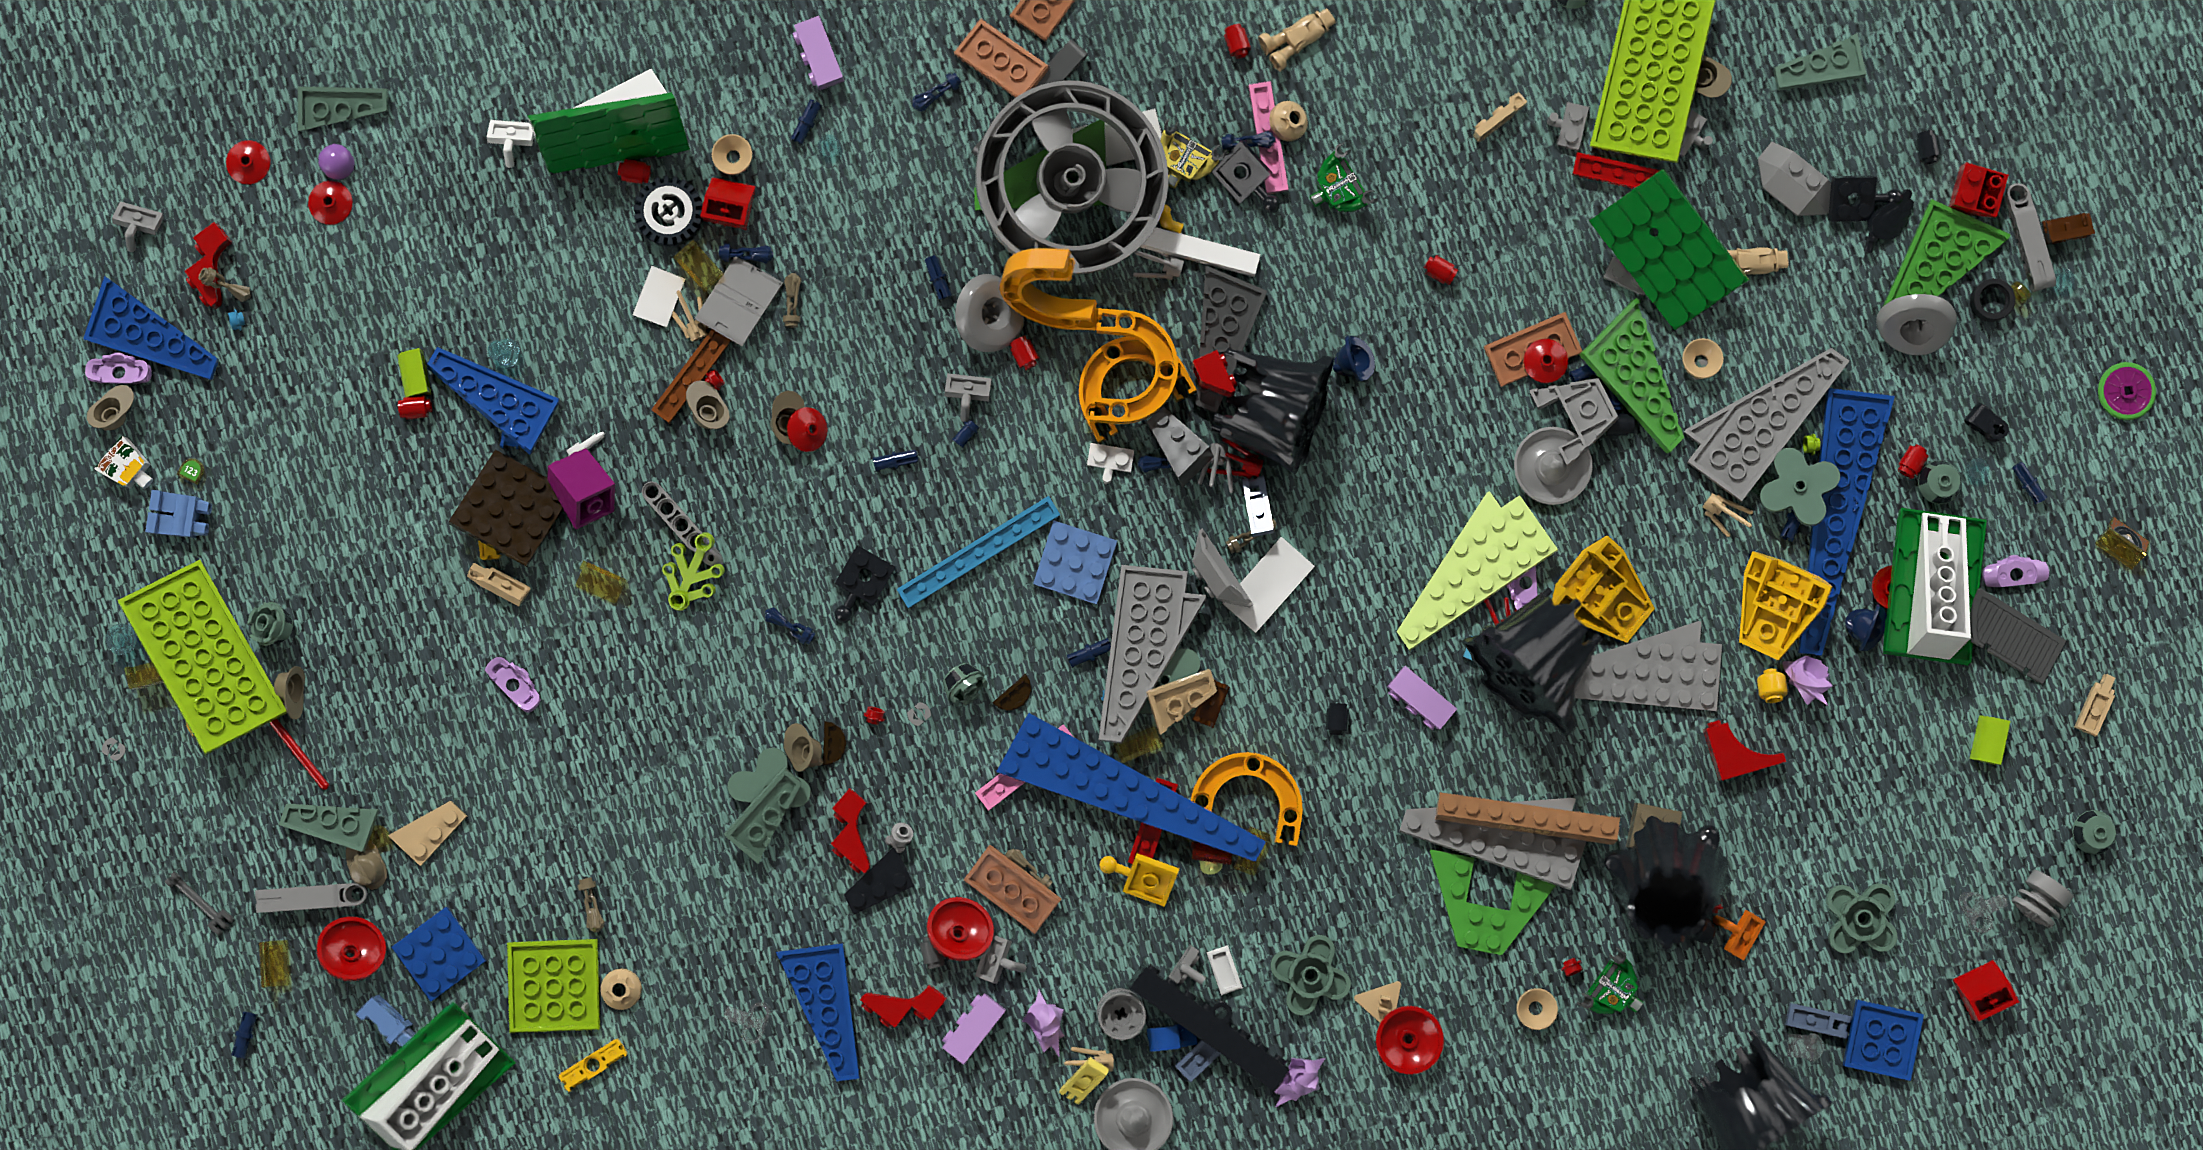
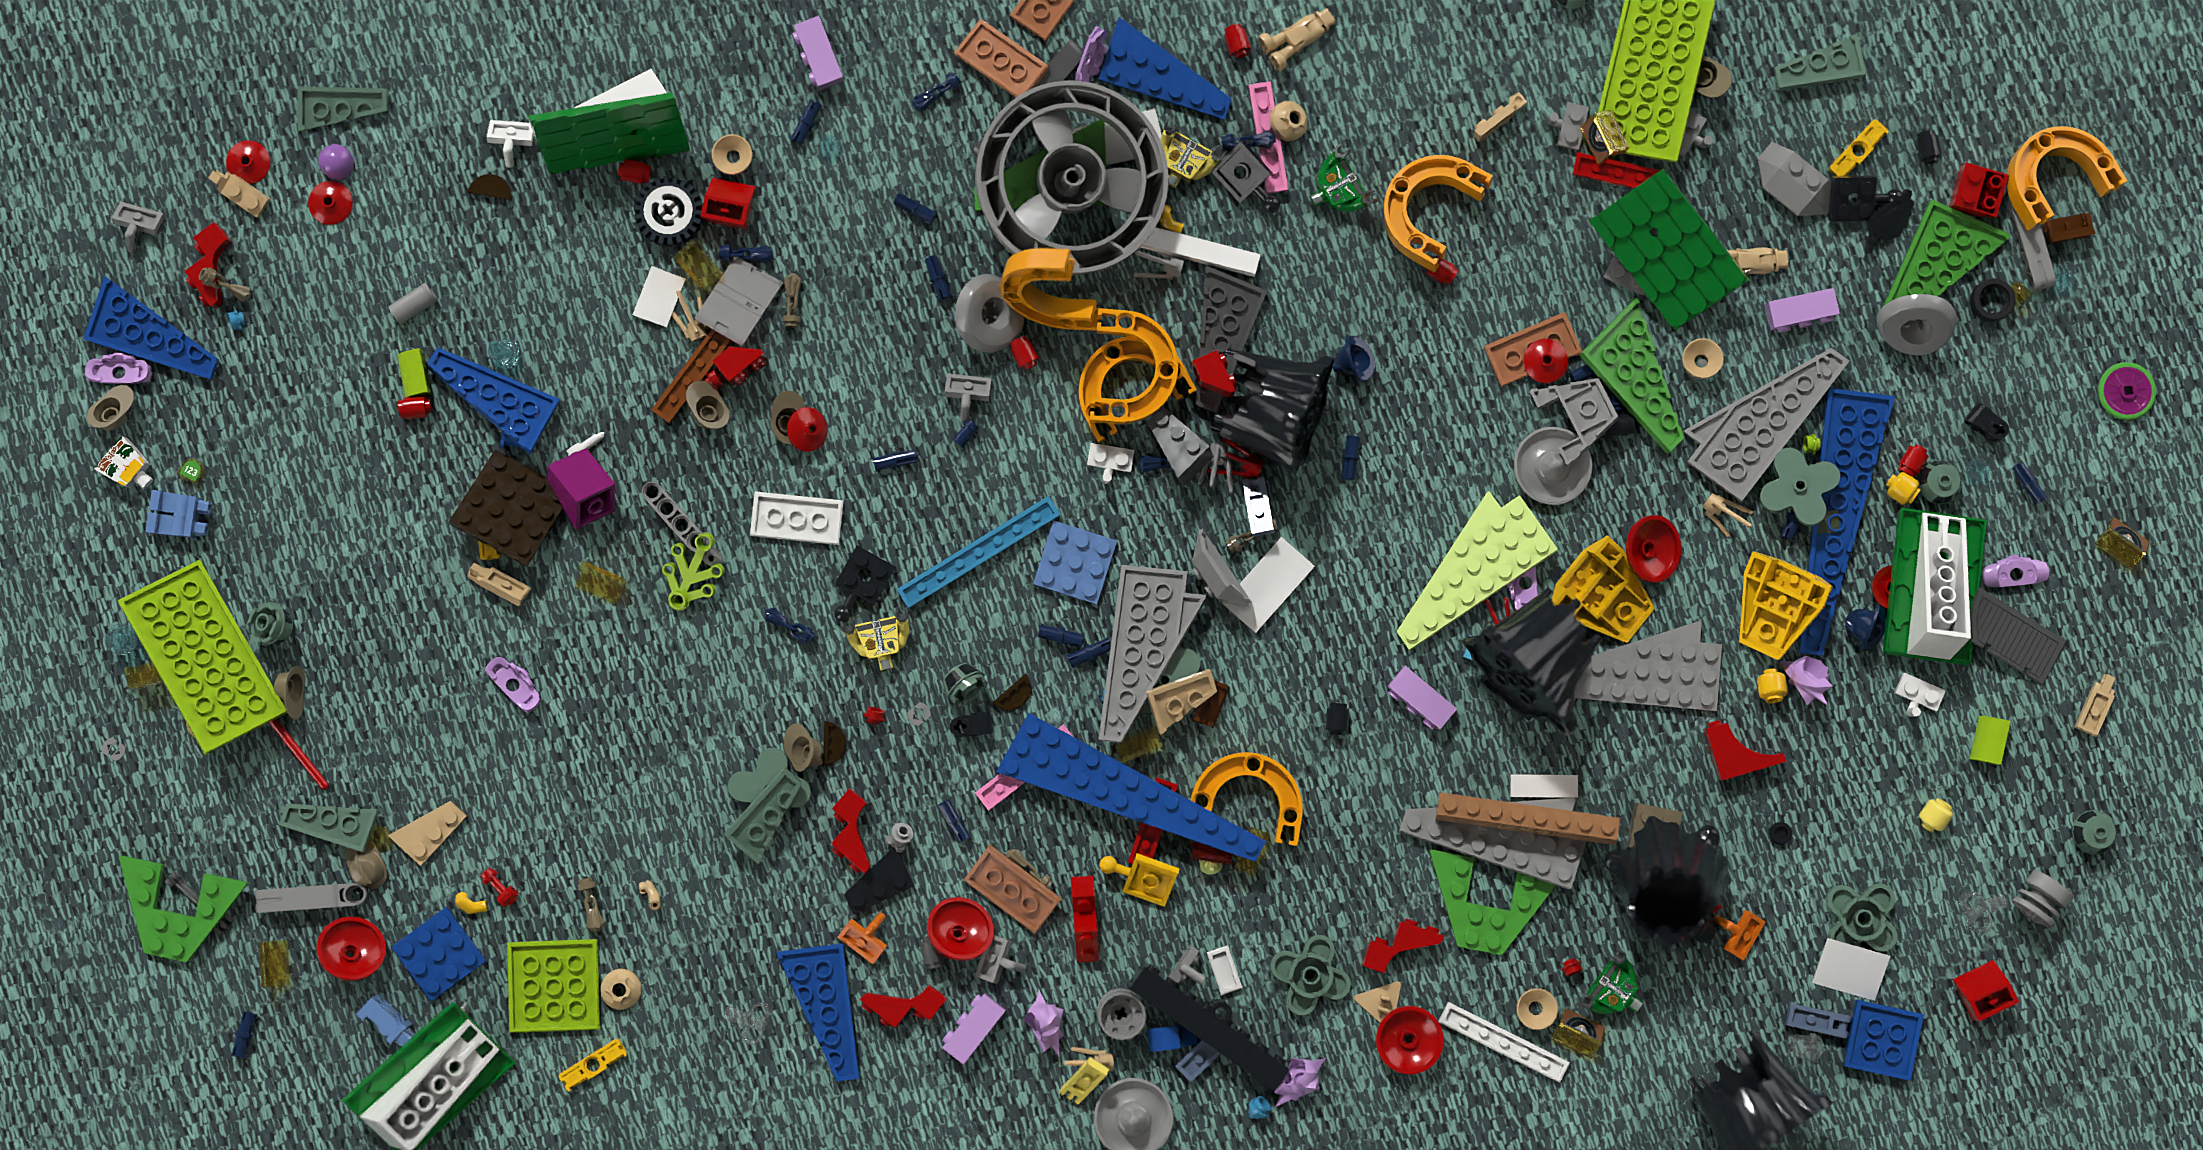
none -> bright green wing [119,855,250,962]
none -> tan hinge [209,170,270,218]
none -> light grey pin [388,282,438,325]
none -> yellow arm [455,892,488,914]
none -> dark brown tile [467,174,512,201]
none -> red bar [480,867,519,907]
none -> tan arm [639,880,661,910]
none -> red slope [712,347,768,387]
none -> white tile [750,492,844,545]
none -> orange plate [837,913,887,964]
none -> torso [840,607,910,671]
none -> dark blue axle [893,193,937,225]
none -> dark blue axle [938,799,971,844]
none -> black piece [950,711,994,737]
none -> dark blue pin [1038,624,1085,648]
none -> red arch [1071,876,1099,963]
none -> lavender piece [1075,26,1108,82]
none -> blue wing [1099,17,1232,121]
none -> dark azure plate [1249,1096,1271,1119]
none -> dark blue axle [1342,435,1361,481]
none -> red arch [1362,918,1444,973]
none -> light orange piece [1384,155,1493,272]
none -> white tile [1438,1002,1570,1083]
none -> white tile [1510,775,1578,798]
none -> clear yellow panel [1551,1008,1605,1059]
none -> clear yellow panel [1580,110,1629,164]
none -> red dish [1626,515,1681,582]
none -> lavender brick [1765,288,1840,333]
none -> black tile [1768,822,1792,844]
none -> white sticker [1812,938,1890,1001]
none -> tile [1817,510,1840,534]
none -> yellow piece [1828,119,1888,176]
none -> yellow head [1886,472,1921,505]
none -> white plate [1894,673,1945,717]
none -> light yellow head [1919,798,1953,832]
none -> light orange piece [2006,126,2127,231]

